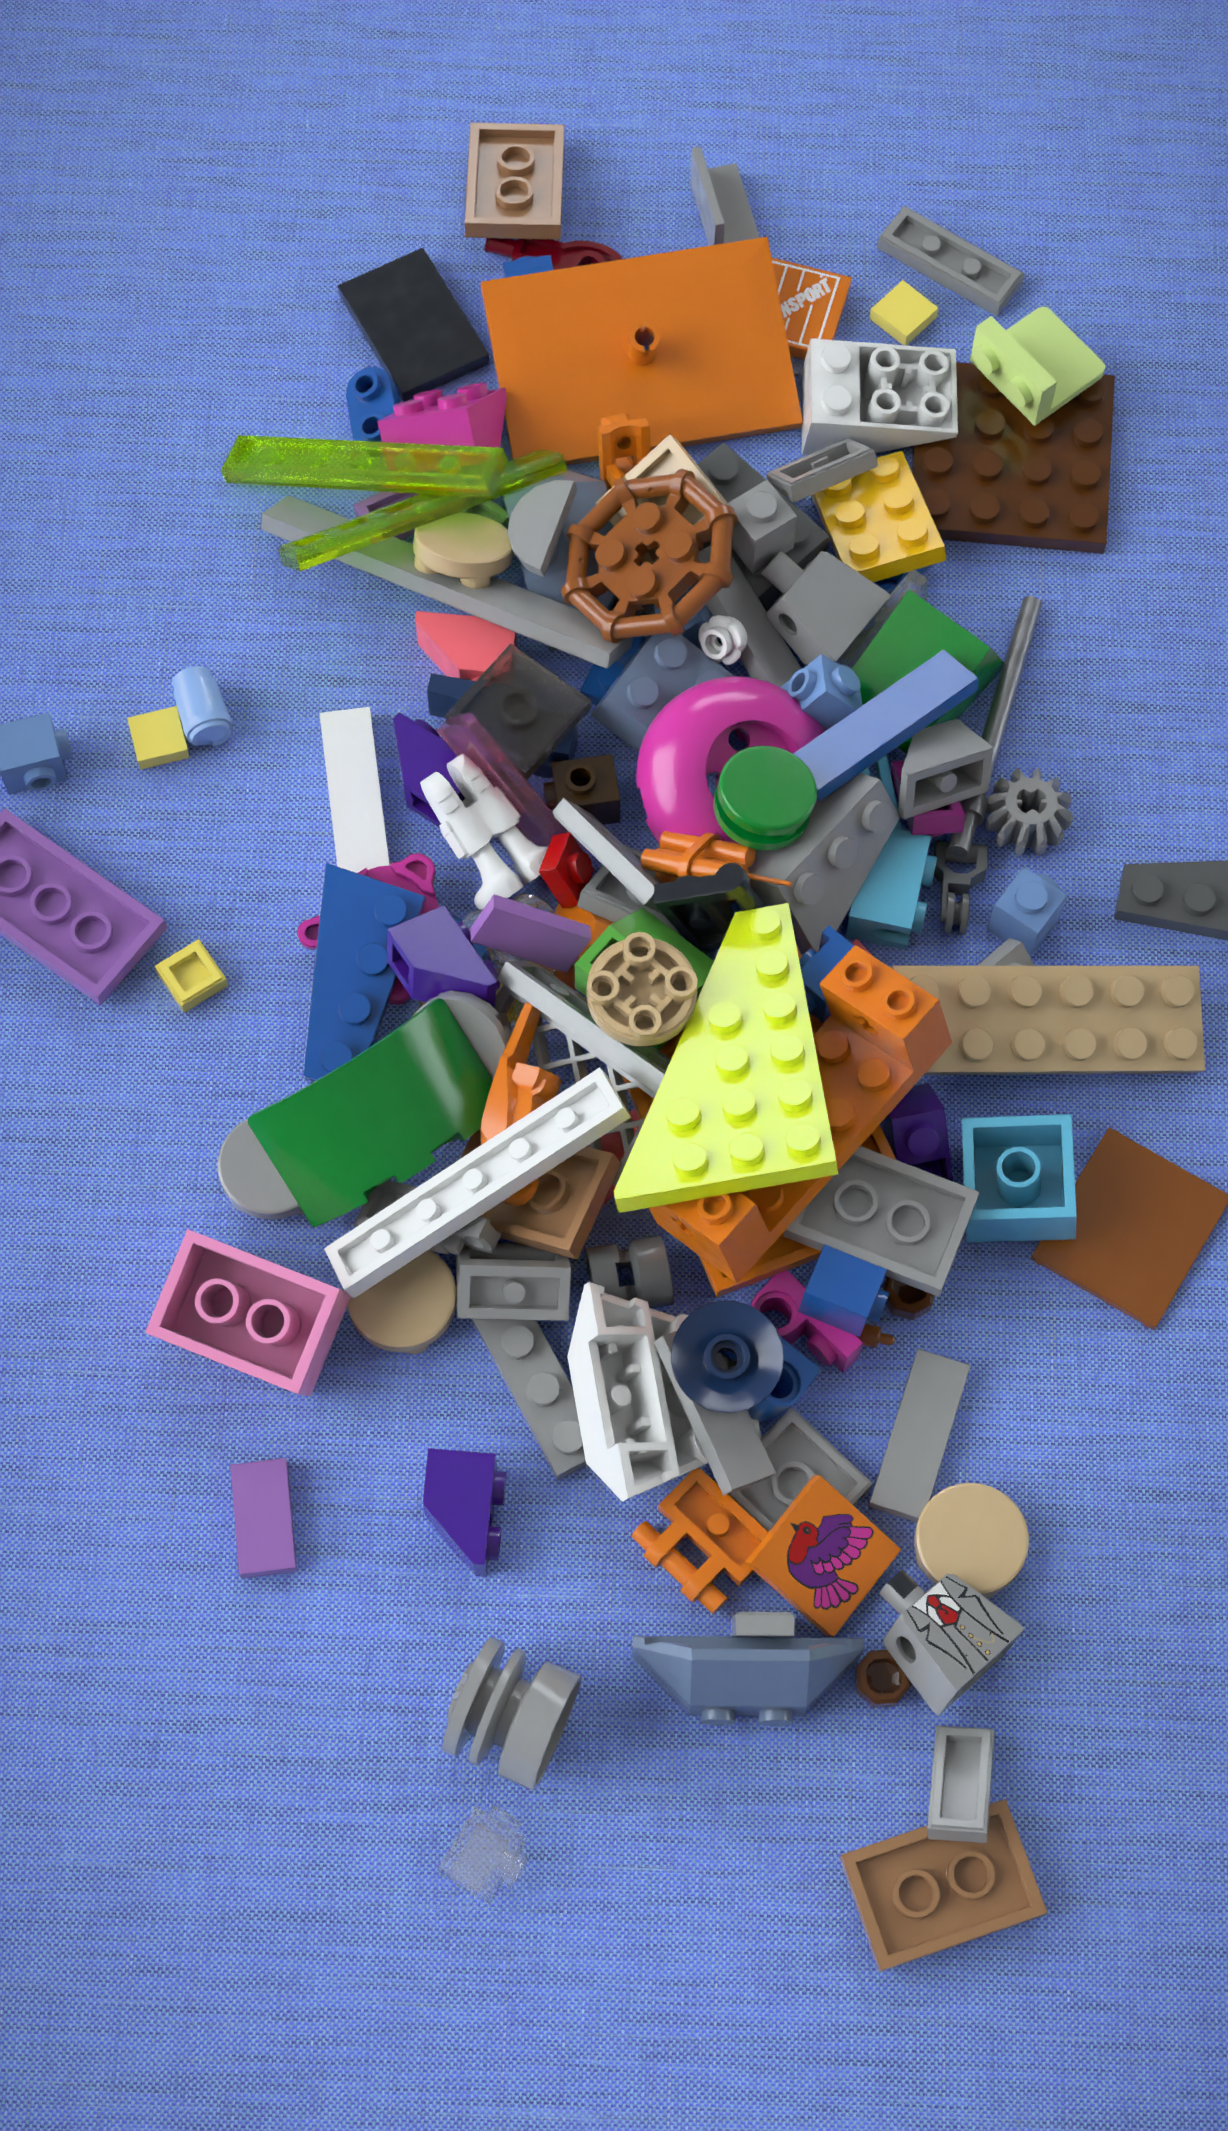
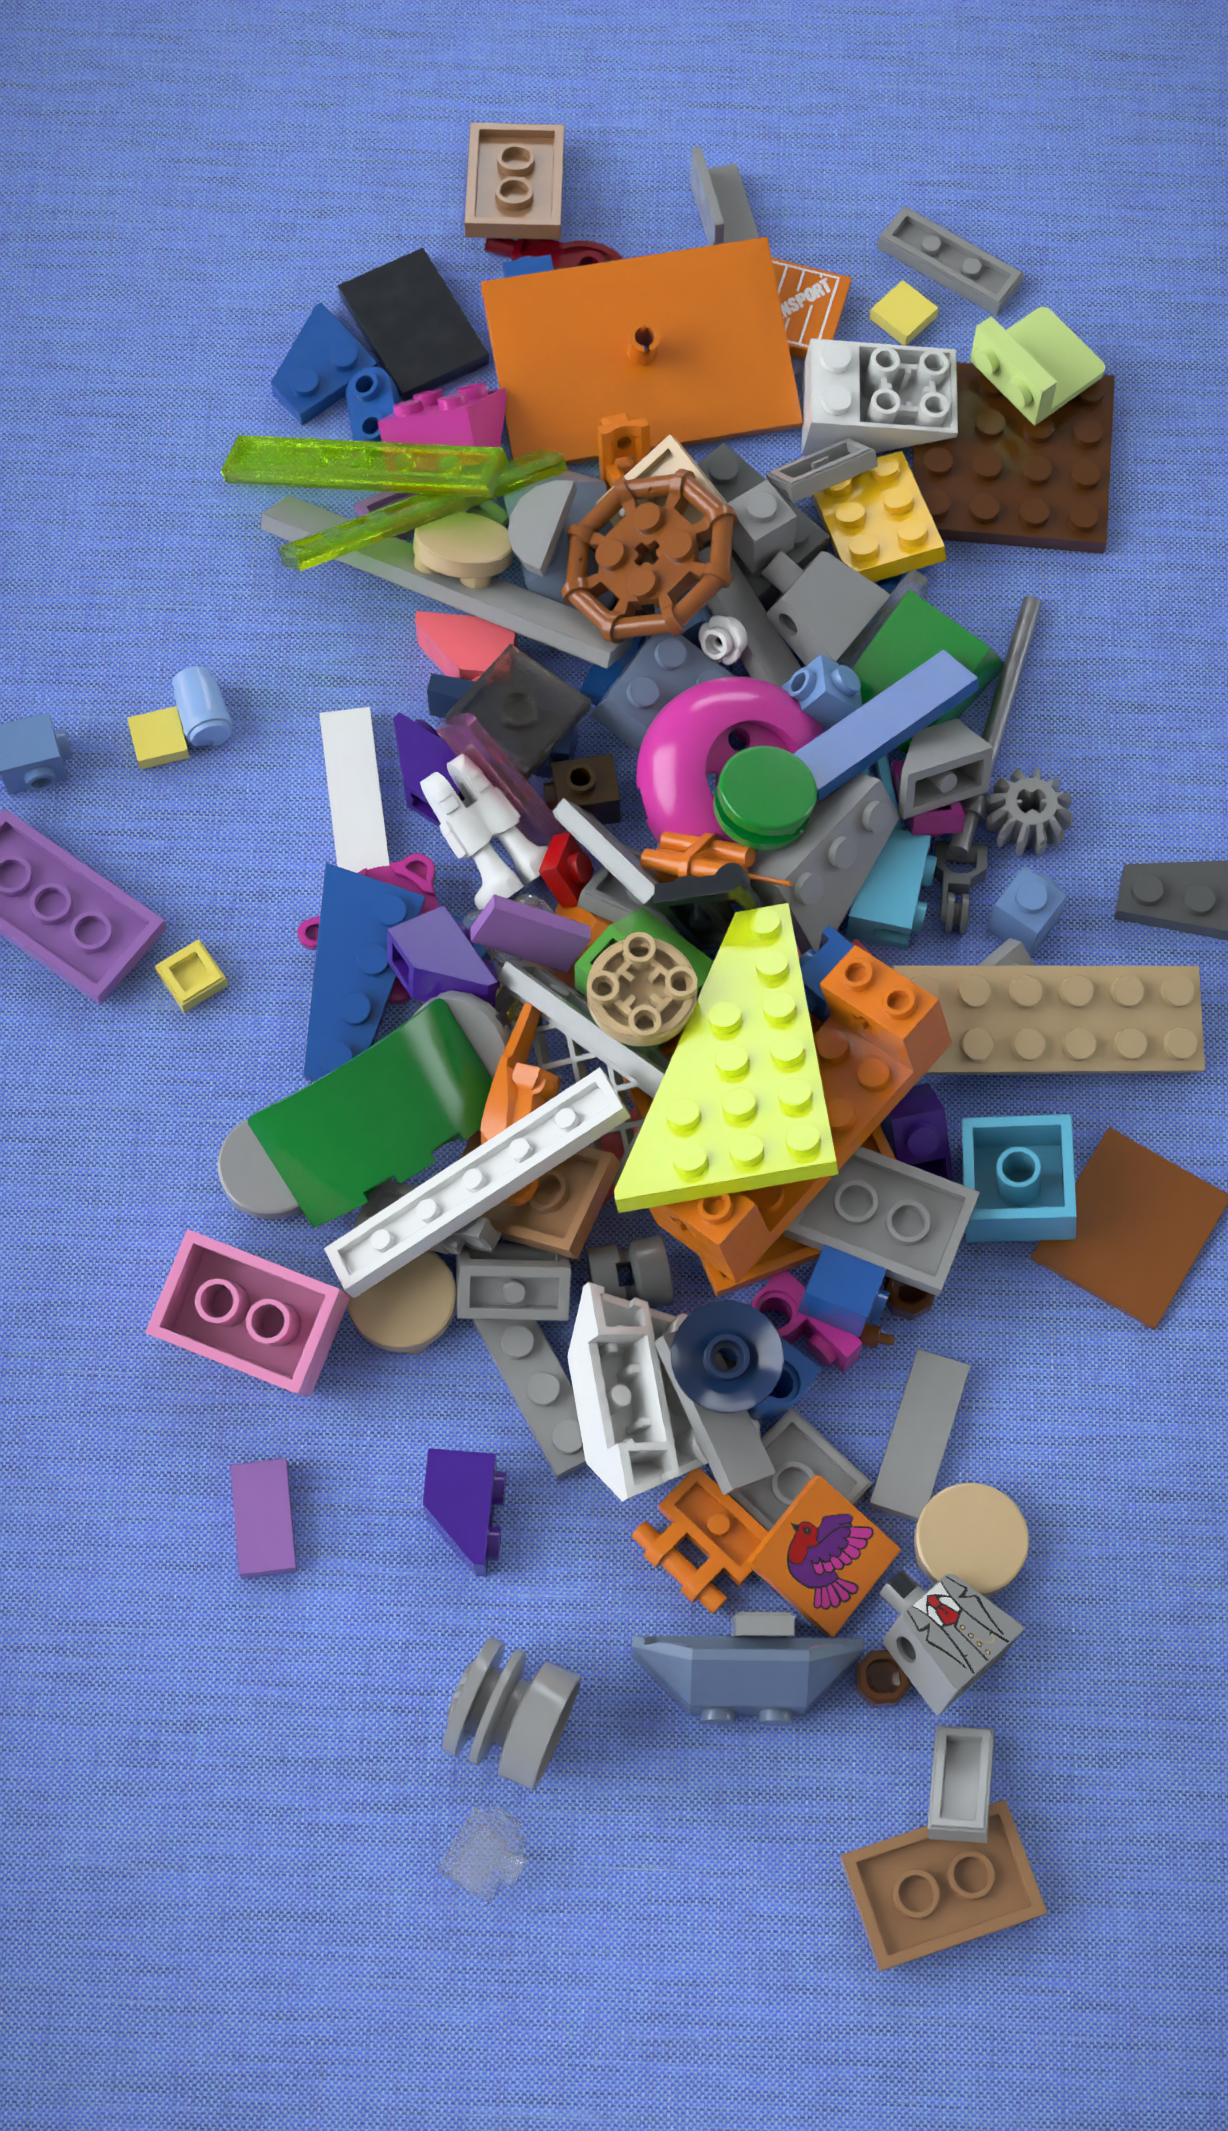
none -> blue wing [271,302,378,425]

